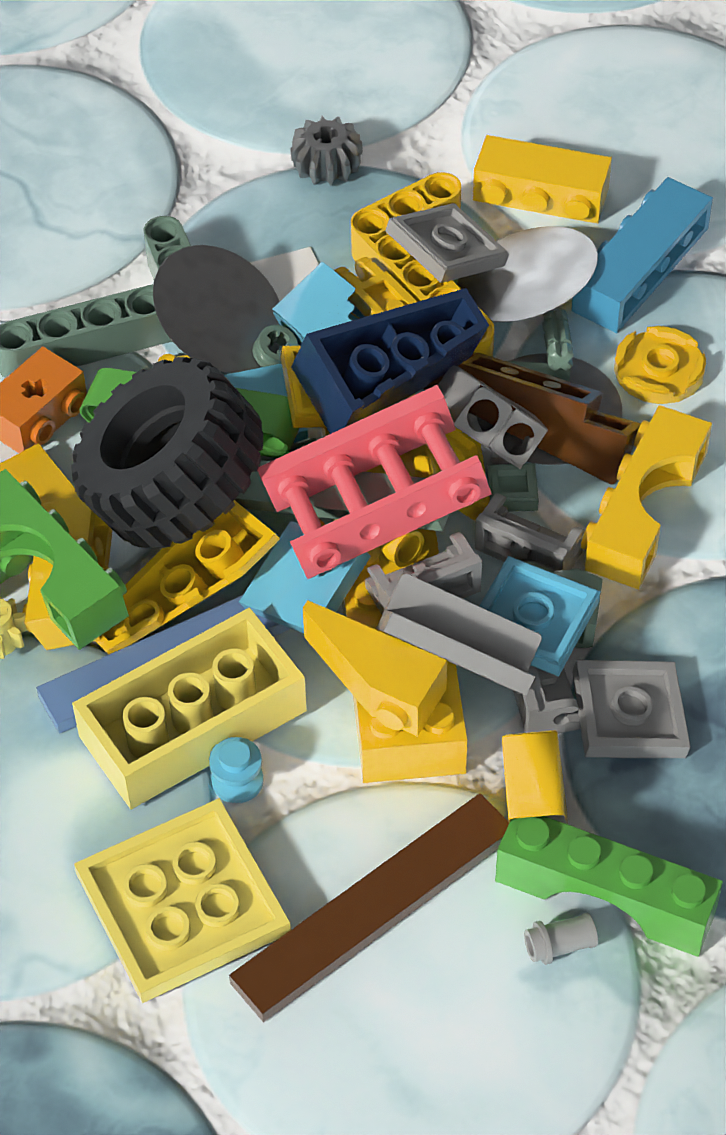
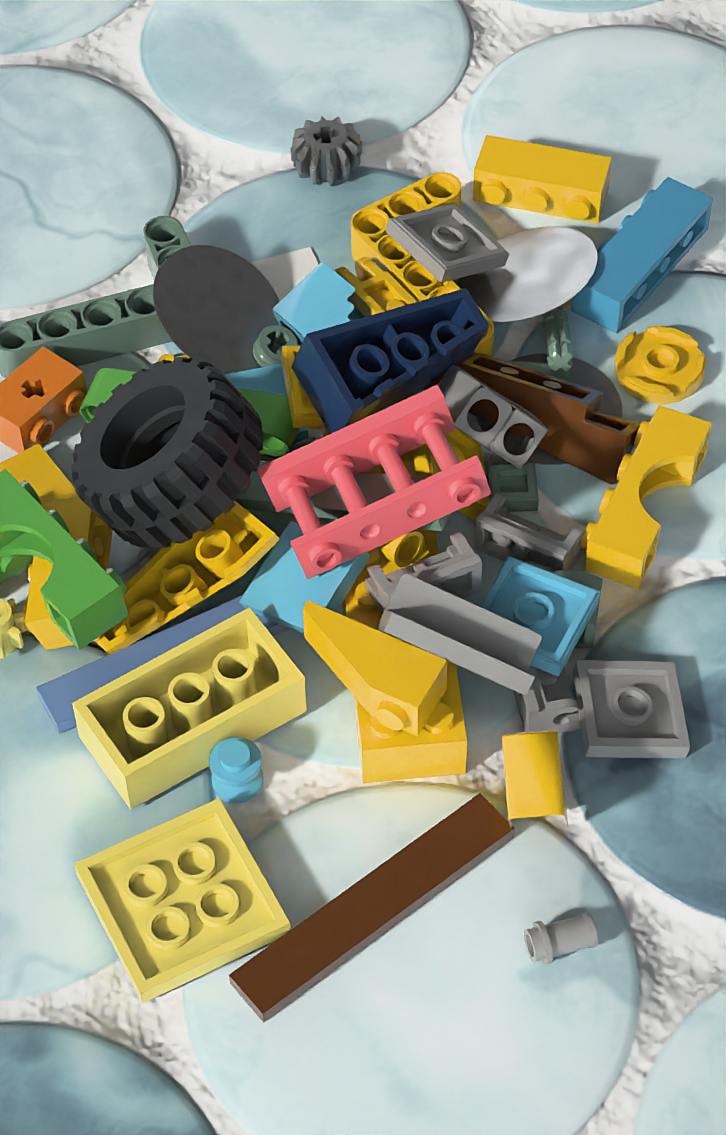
bright green arch [495,816,723,957] -> none

